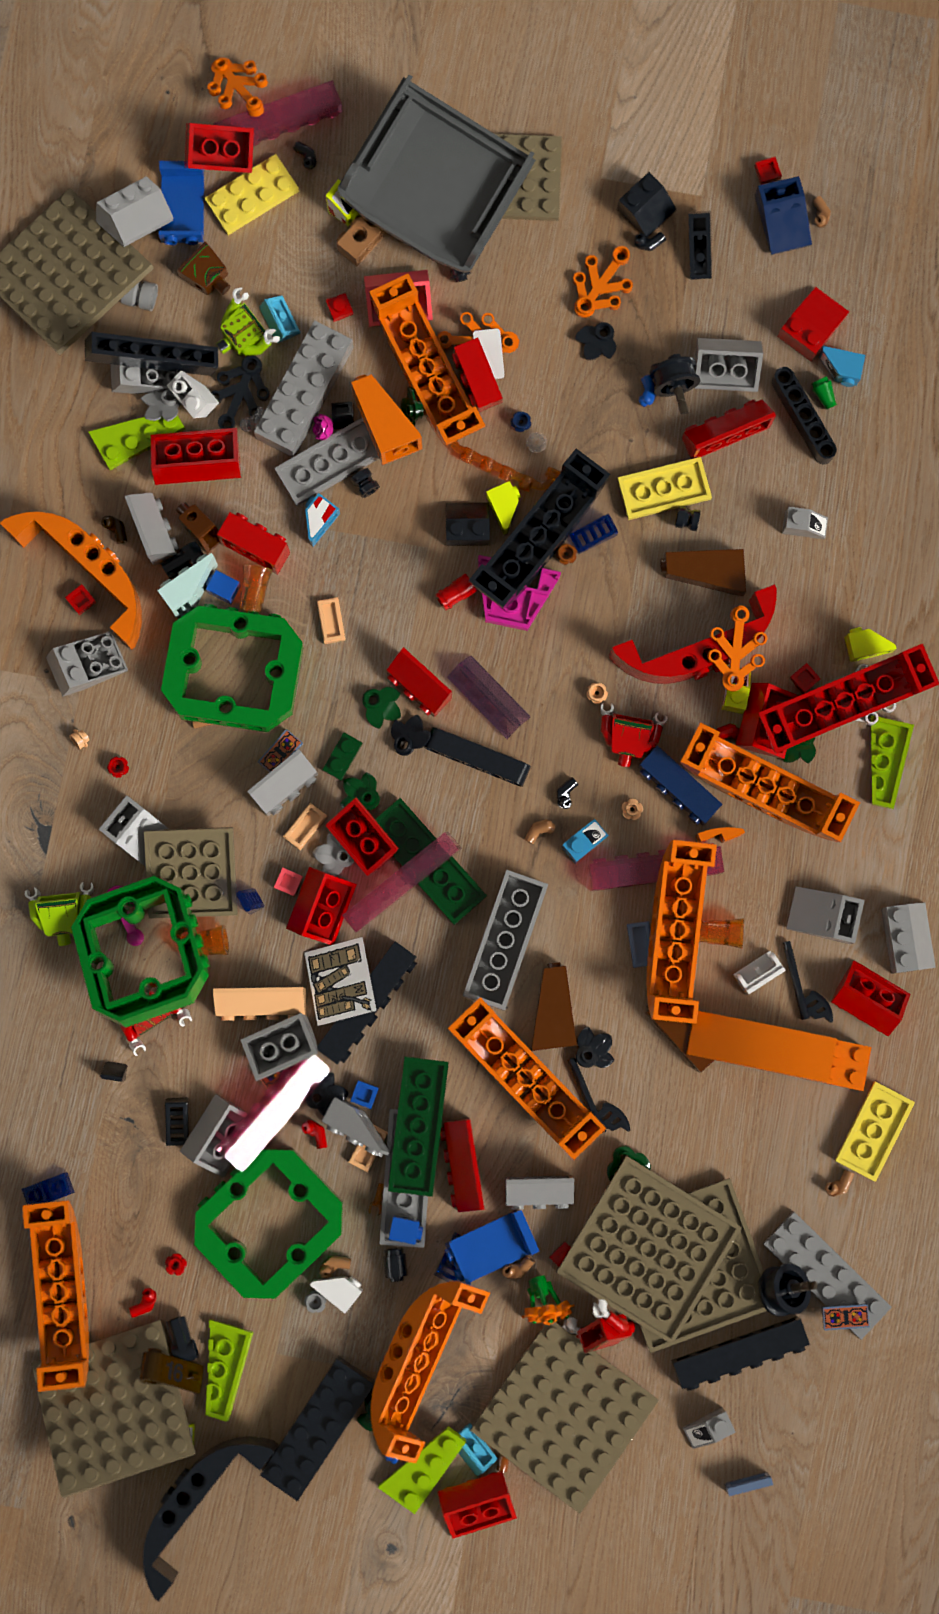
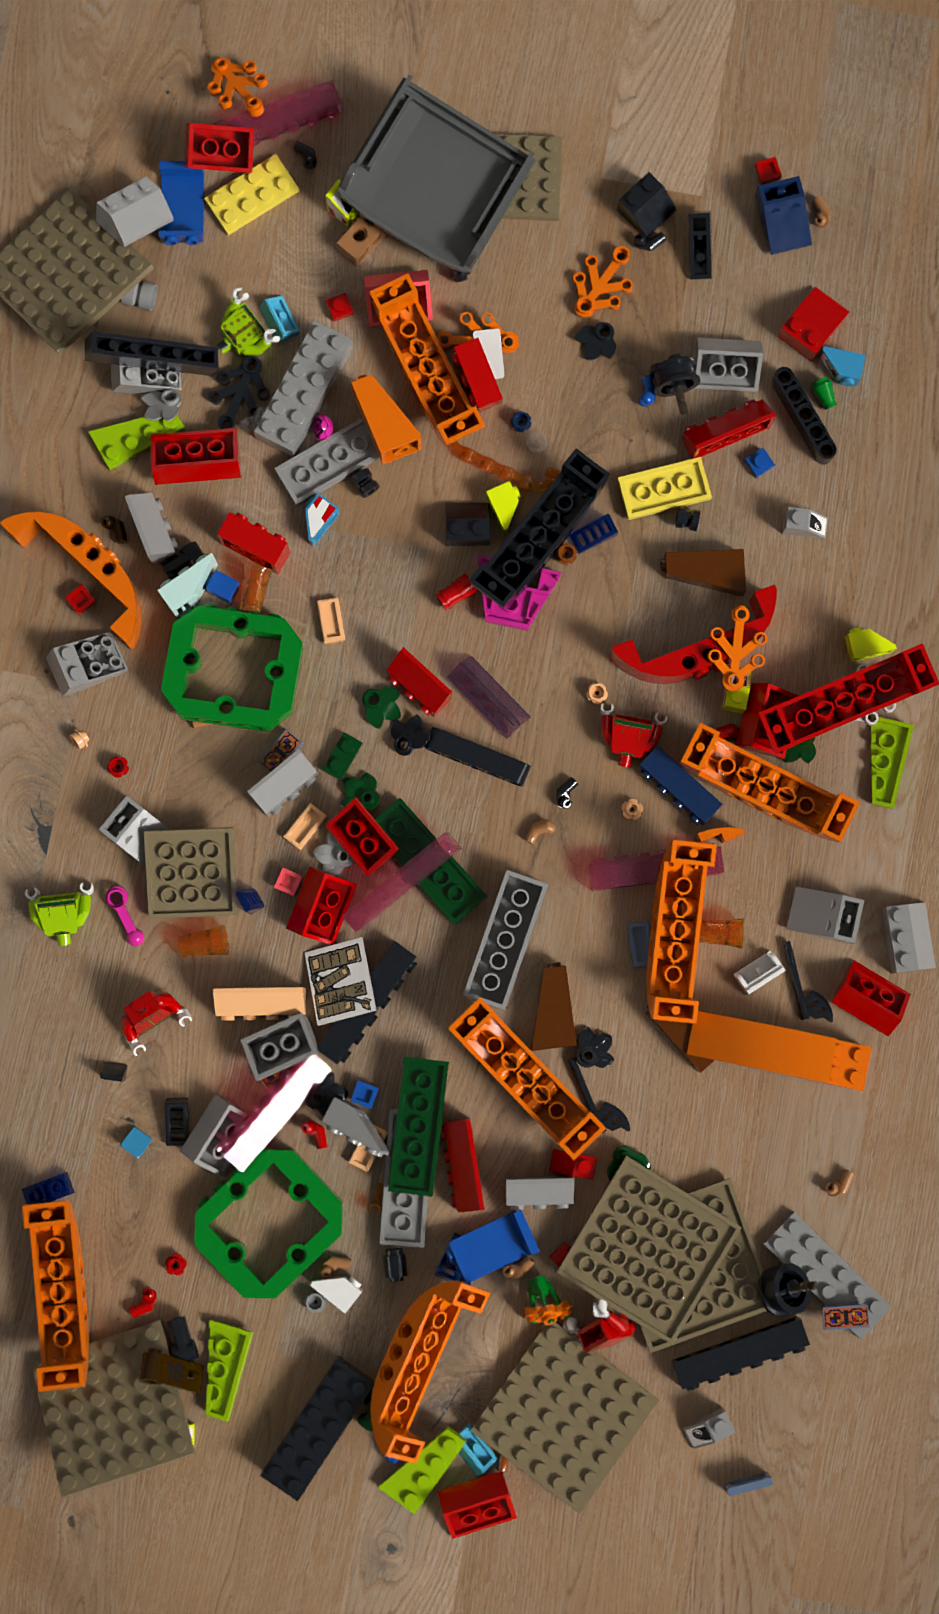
green panel [71,876,210,1027] -> none
black slope [143,1436,278,1602] -> none
white slope [167,371,219,418] -> none
reddish brown torso [176,502,220,553] -> none
reddish brown torso [177,241,231,295] -> none
black slope [331,402,354,429] -> none
blue brick [389,1215,423,1245] -> none
dark green plate [400,387,423,426] -> none
dark azure slope [561,819,609,864] -> none
red plate [790,663,821,694] -> none
light yellow plate [834,1081,915,1182] -> none
none -> dark azure slope [120,1127,153,1158]
none -> red slope [549,1149,597,1180]
none -> blue plate [745,448,775,478]

